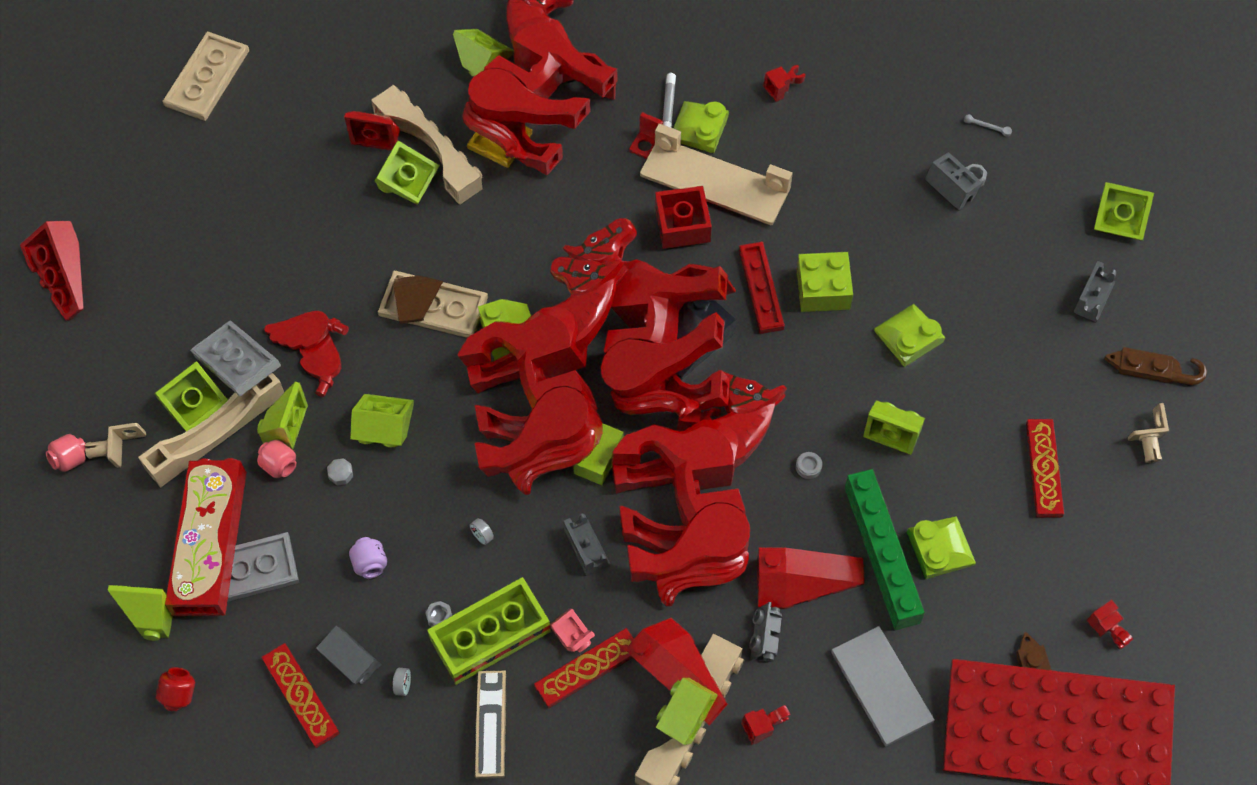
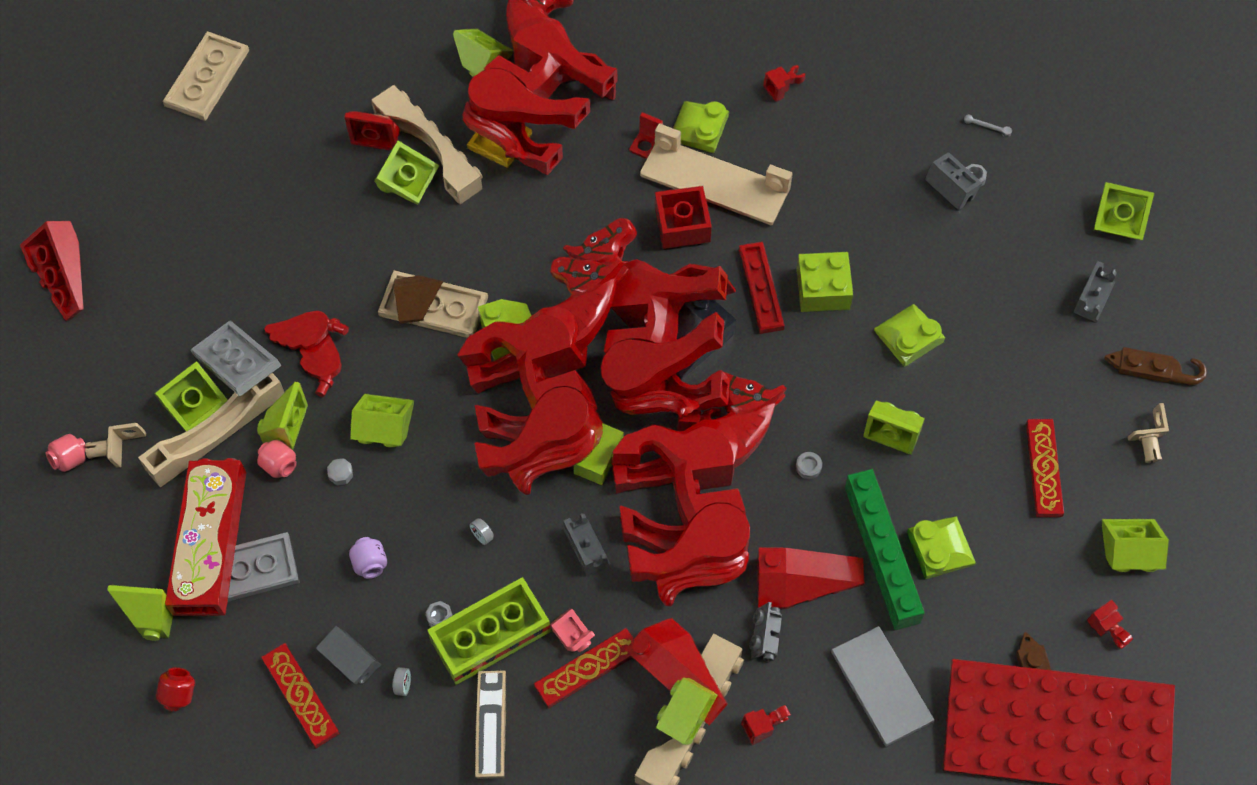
light grey bar [662,73,676,128] -> none
none -> lime slope [1102,519,1169,572]

